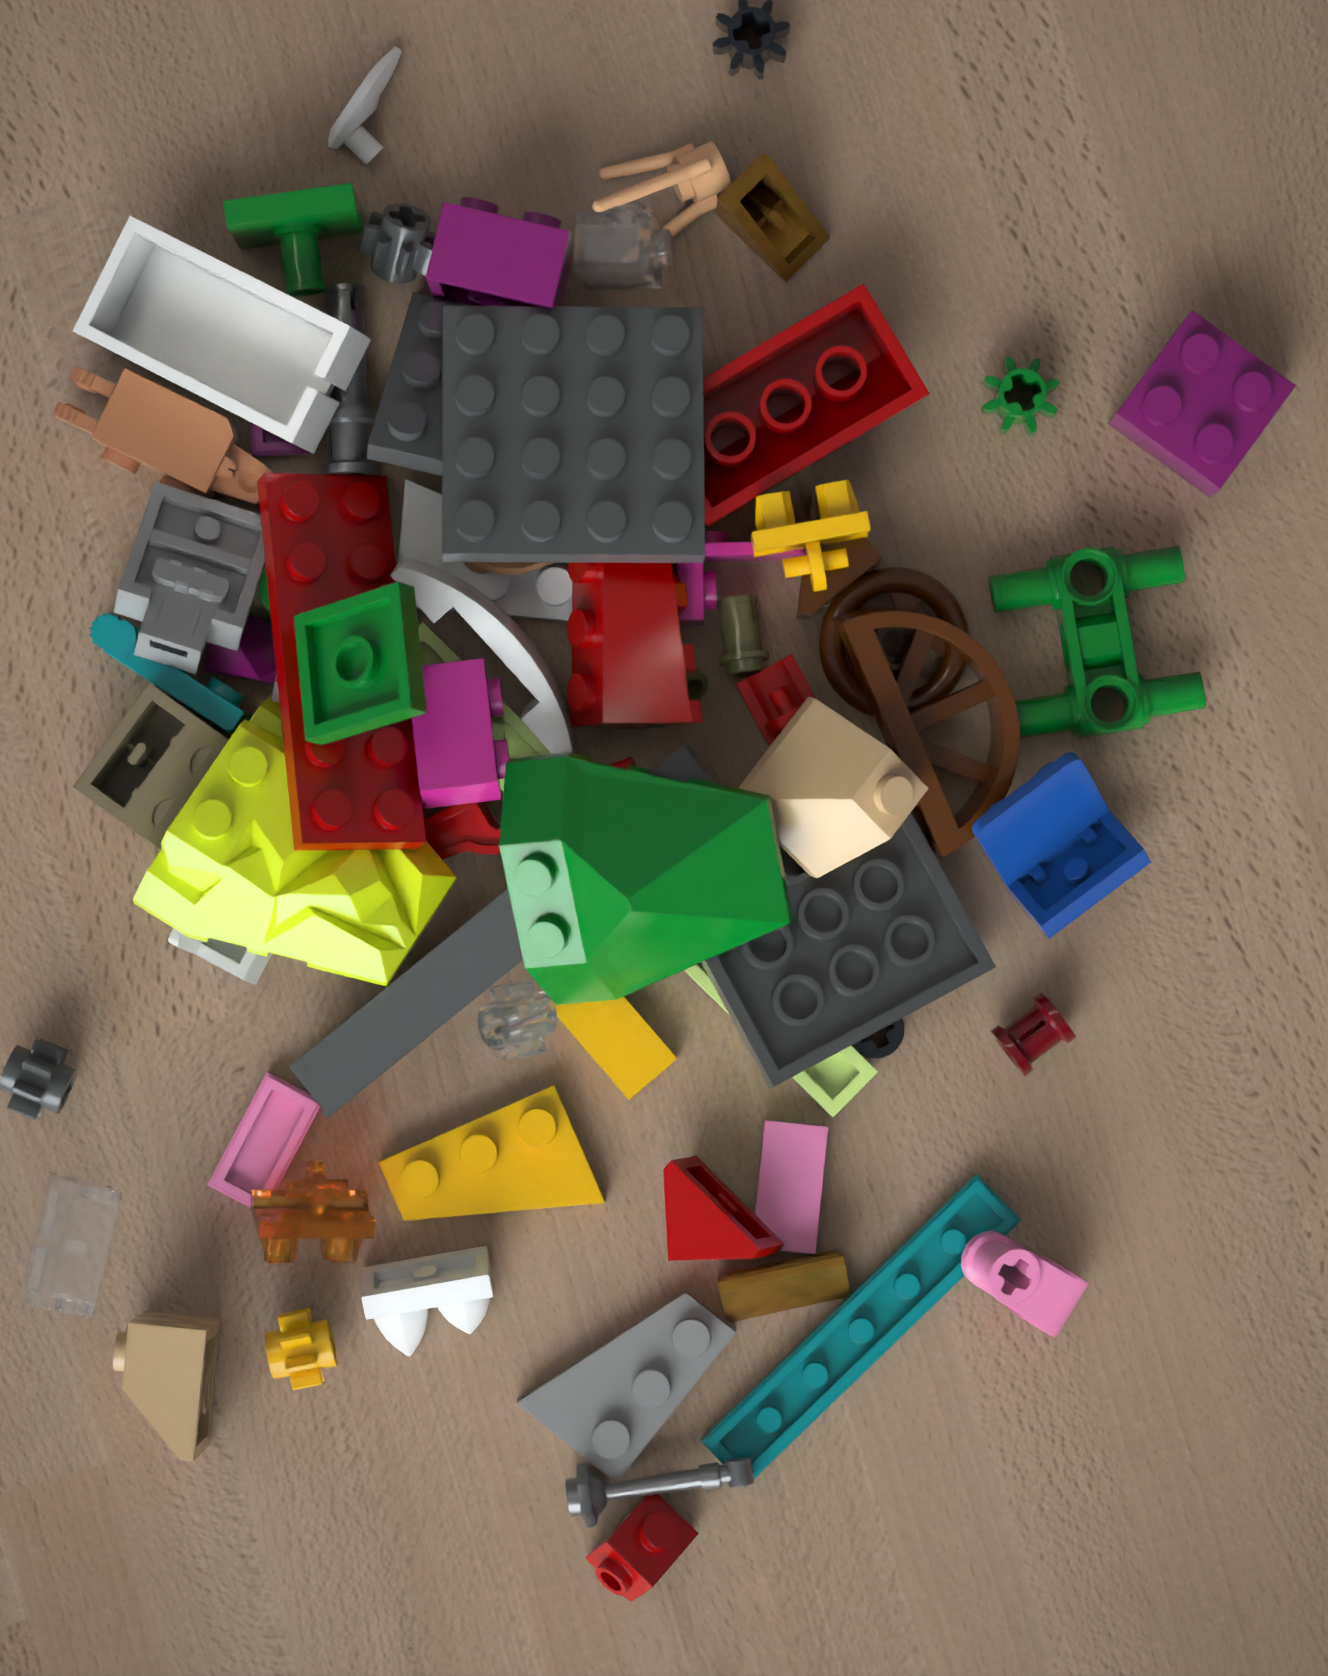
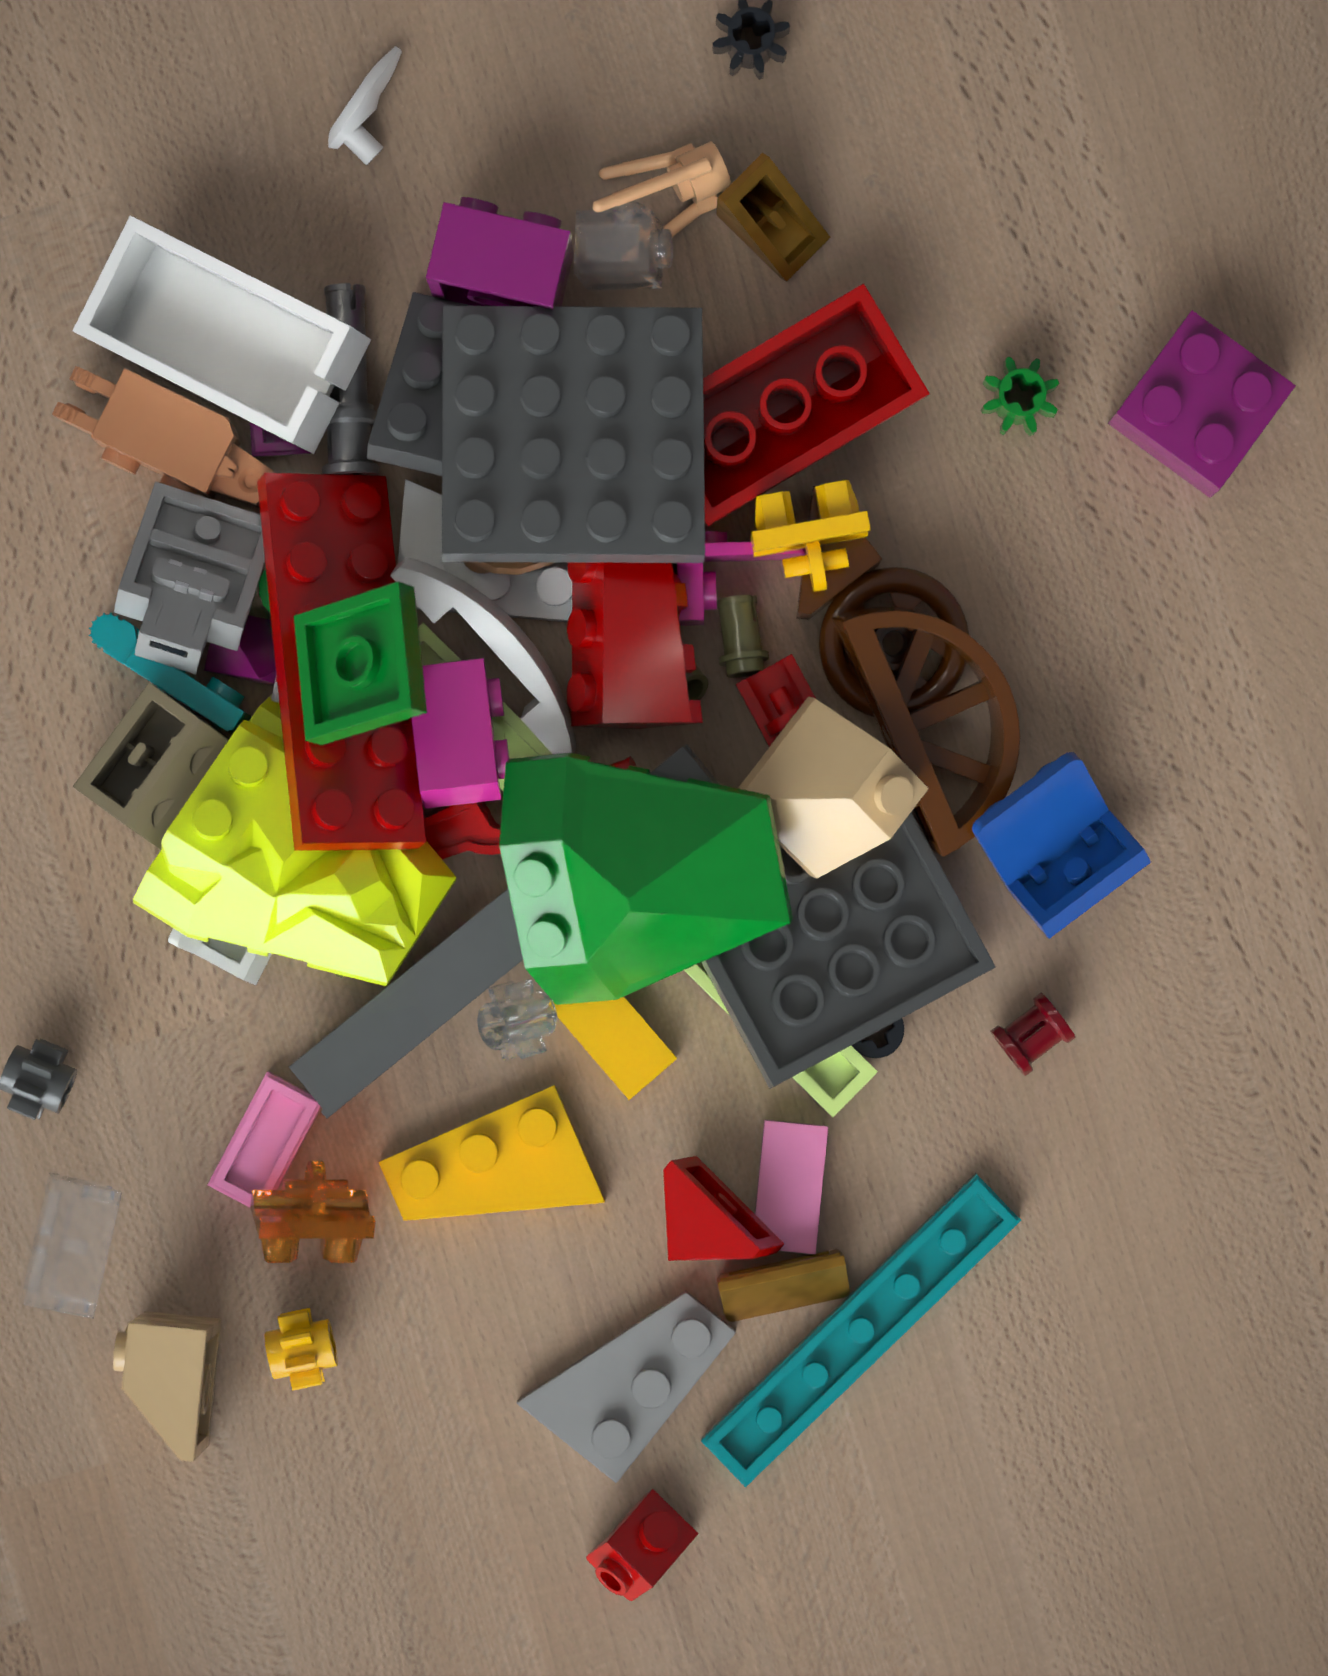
green tile [223,183,365,297] -> none
dark grey gear [358,203,436,284] -> none
white tile [361,1245,493,1356] -> none
flat silver piece [565,1456,754,1528] -> none
bright pink piece [961,1231,1089,1338] -> none
green piece [988,546,1206,739] -> none

